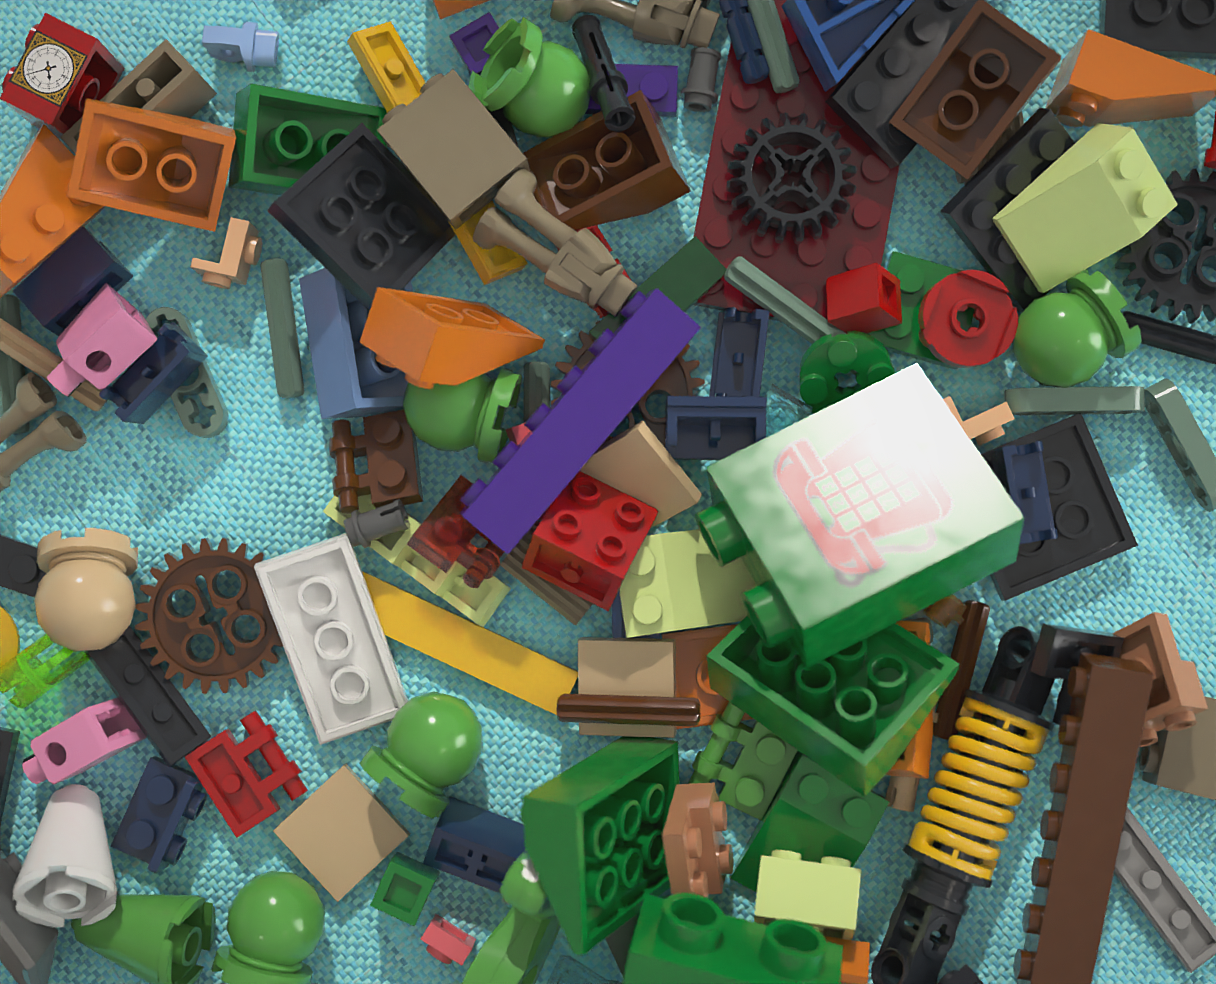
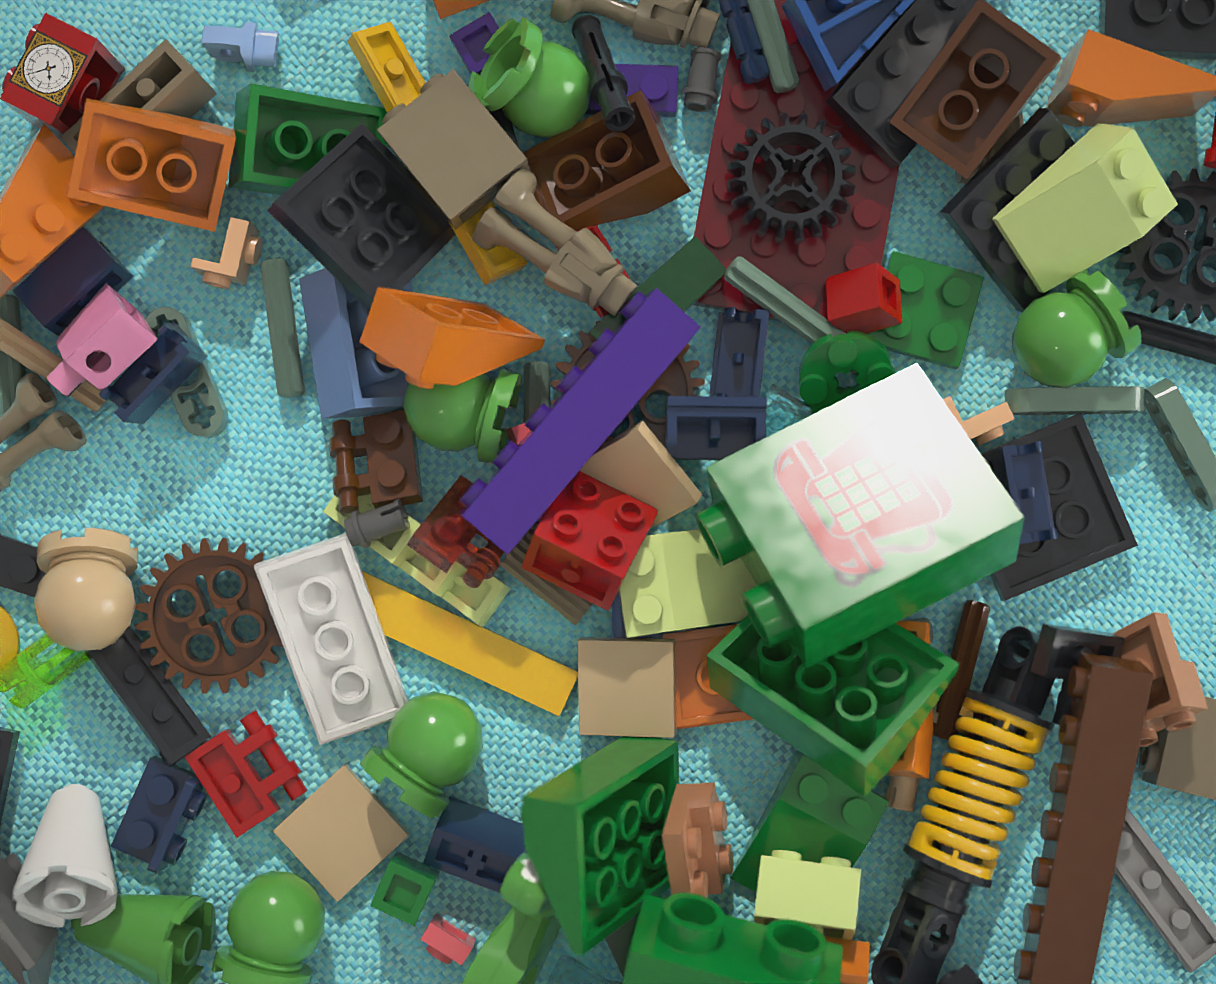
bright pink torso [22,697,147,785] -> none
reddish brown axle [556,694,701,726] -> none
bright green plate [688,702,798,820] -> none
red plate [918,269,1018,368] -> none
clear orange plate [922,594,967,629] -> none

